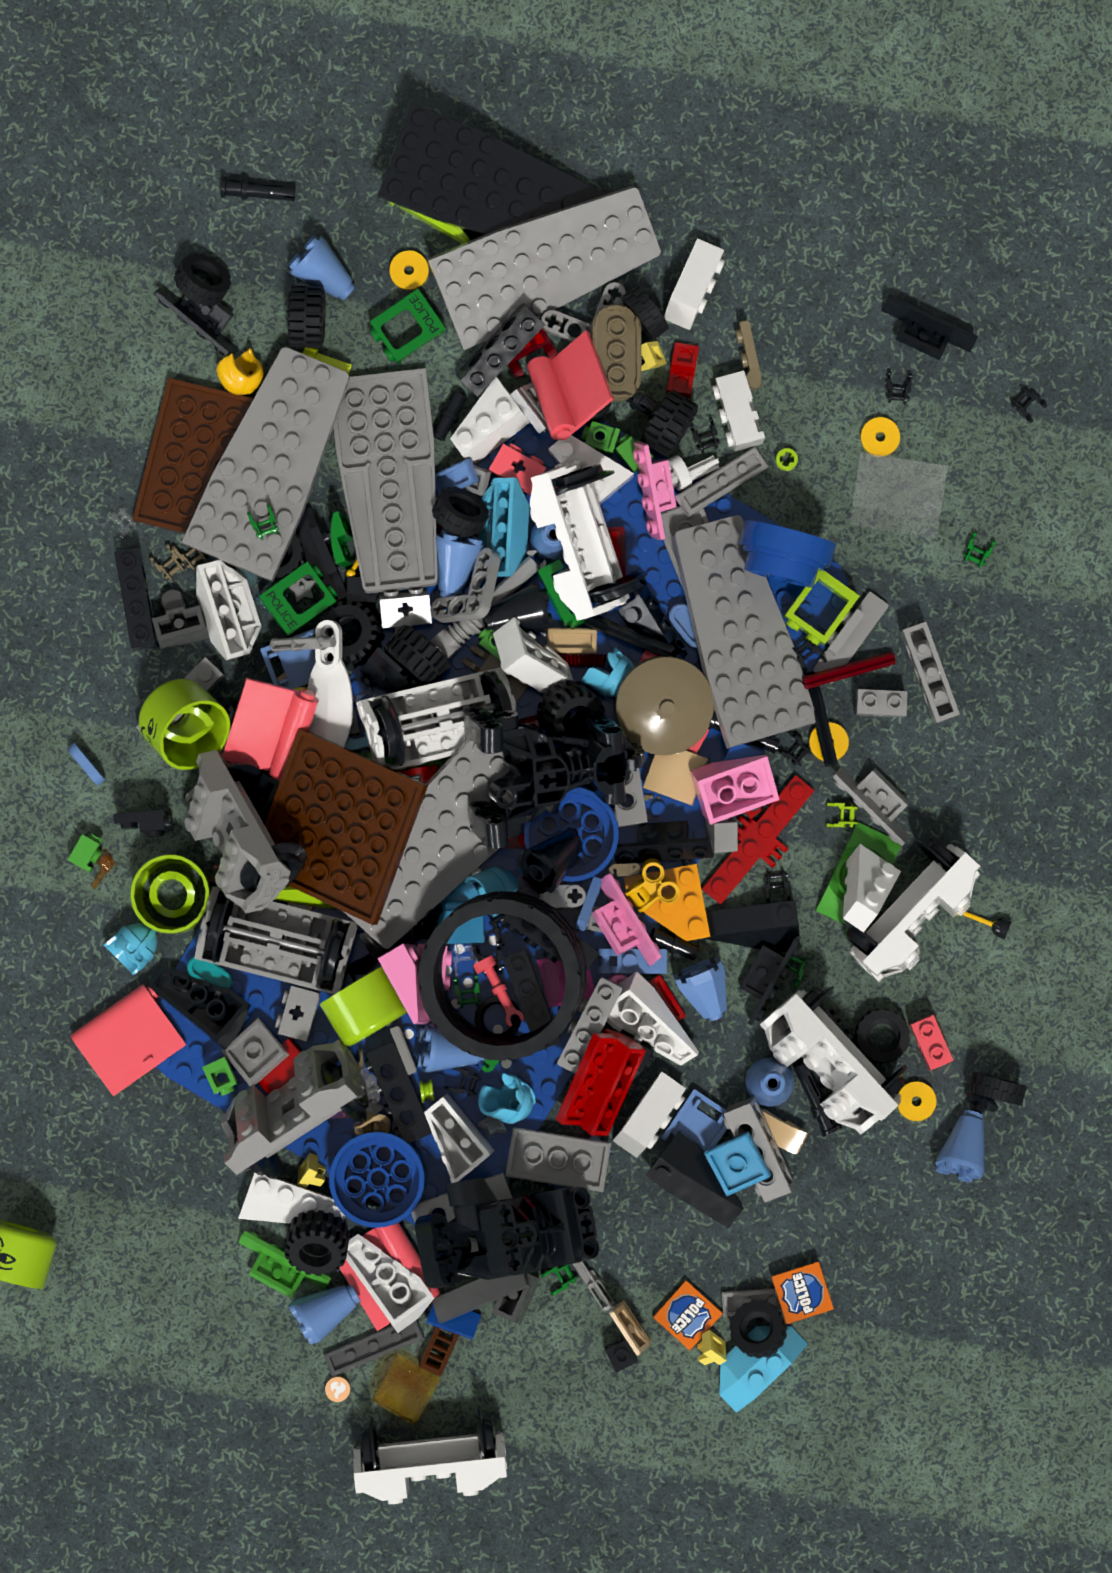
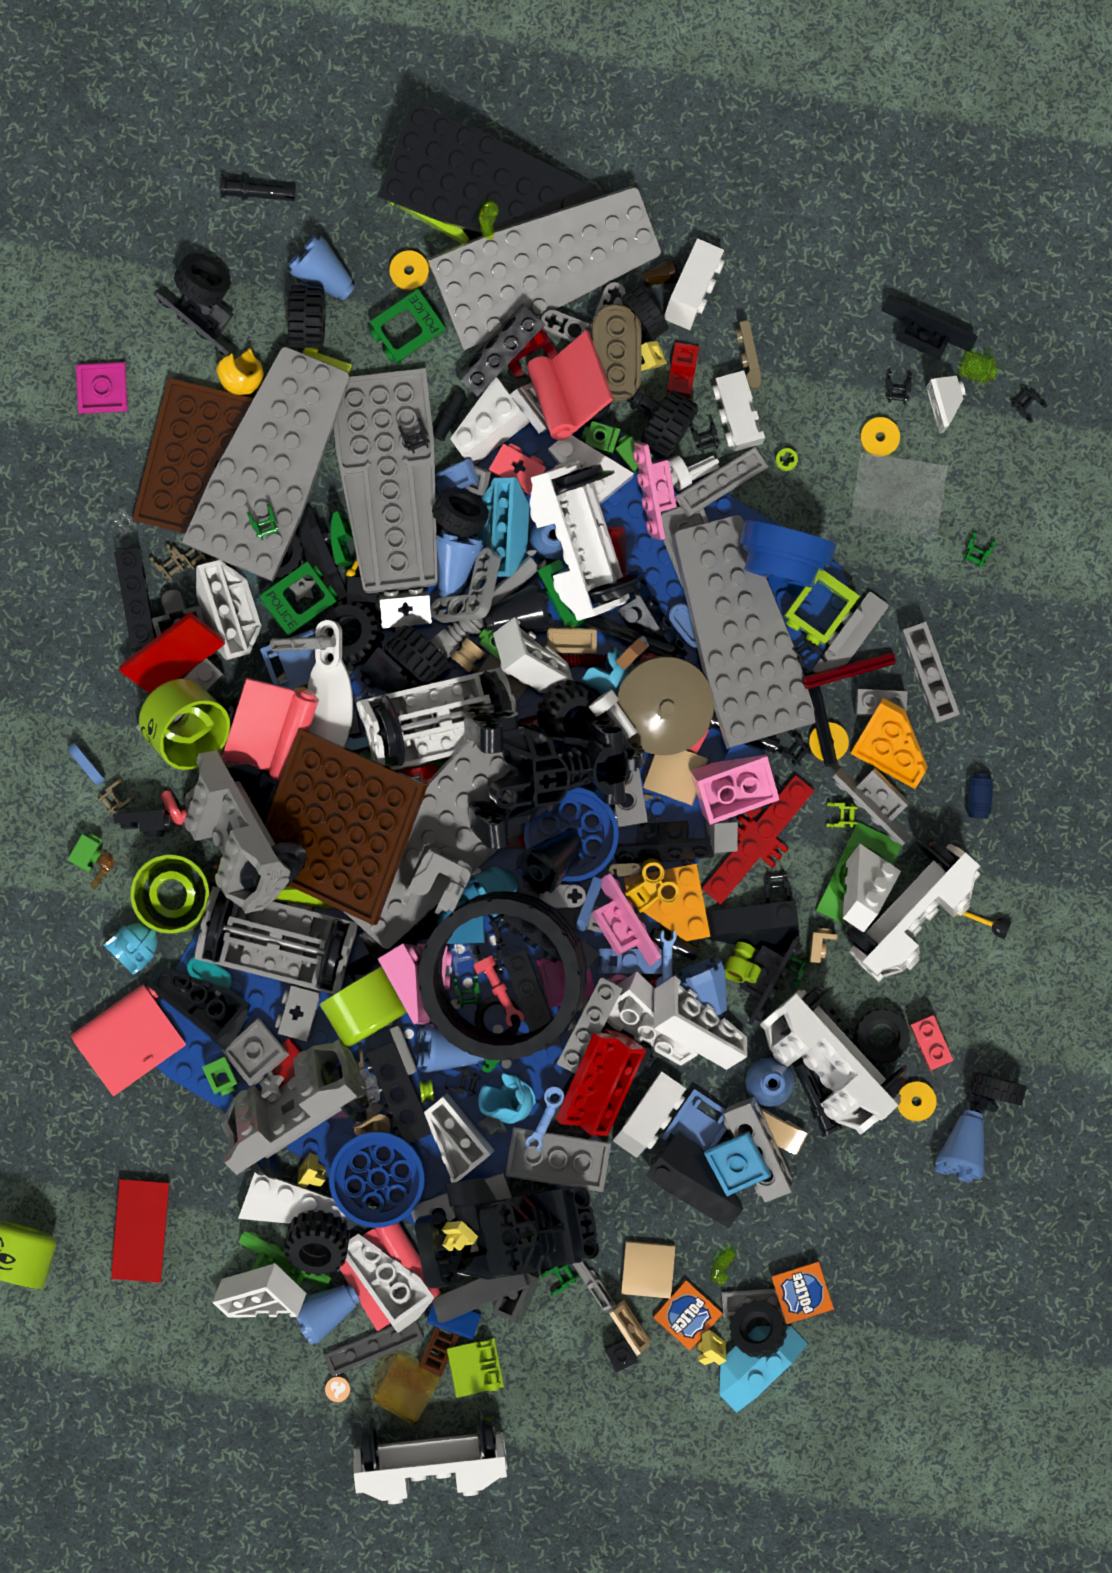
none -> dark pink tile [76,362,128,414]
none -> dark tan piece [97,779,135,814]
none -> red tile [111,1179,170,1283]
none -> red tile [119,612,225,694]
none -> coral arm [160,790,186,825]
none -> white wedge [212,1264,307,1317]
none -> light grey piece [259,1071,284,1099]
none -> black piece [398,417,430,454]
none -> light grey animal [401,848,473,914]
none -> light yellow tile [442,1221,478,1251]
none -> lime hinge [447,1338,504,1398]
none -> tan wheel [450,638,485,672]
none -> clear neon green arm [479,201,499,239]
none -> light blue brick [526,1087,565,1152]
none -> white piece [589,689,637,739]
none -> medium nougat piece [616,636,649,670]
none -> tan slope [621,1240,675,1299]
none -> dark brown cone [641,260,679,287]
none -> white wedge [654,976,747,1070]
none -> light blue brick [655,930,677,988]
none -> clear neon green arm [710,1248,736,1286]
none -> lime piece [724,942,761,983]
none -> tan bracket [809,928,838,963]
none -> light orange plate [850,698,928,789]
none -> white slope [926,376,966,434]
none -> clear neon green bracket [958,351,998,385]
none -> dark blue head [967,773,994,819]

